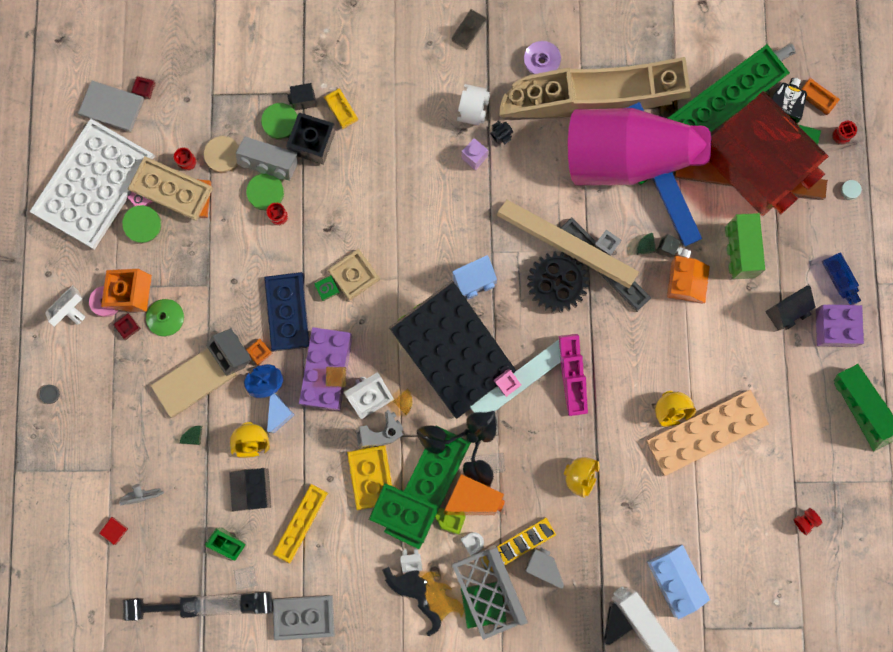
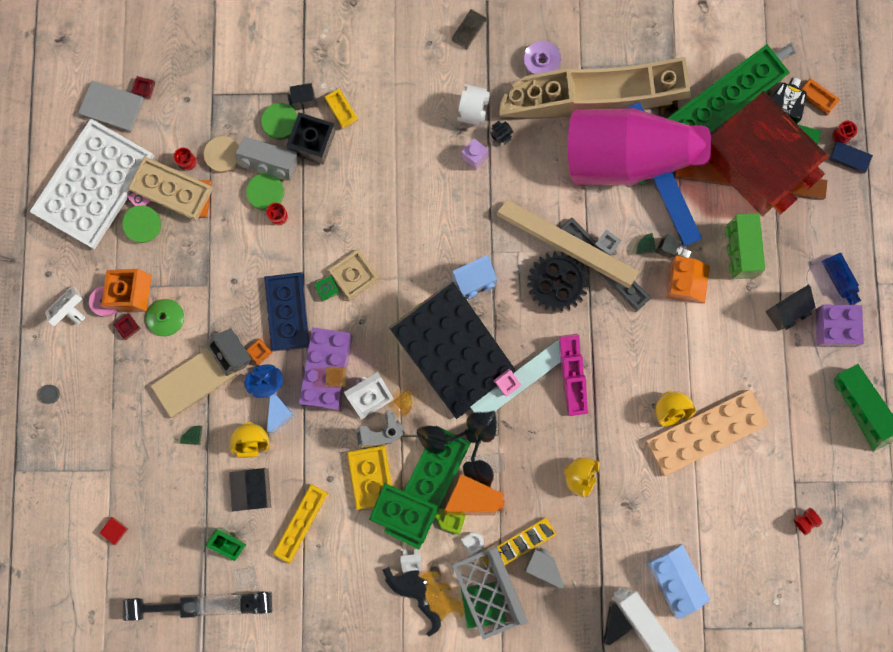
light grey piece [119,484,164,506] -> none
light grey tile [273,595,335,641] -> none
light aqua tile [841,180,862,200] -> none
none -> dark blue tile [829,141,873,173]

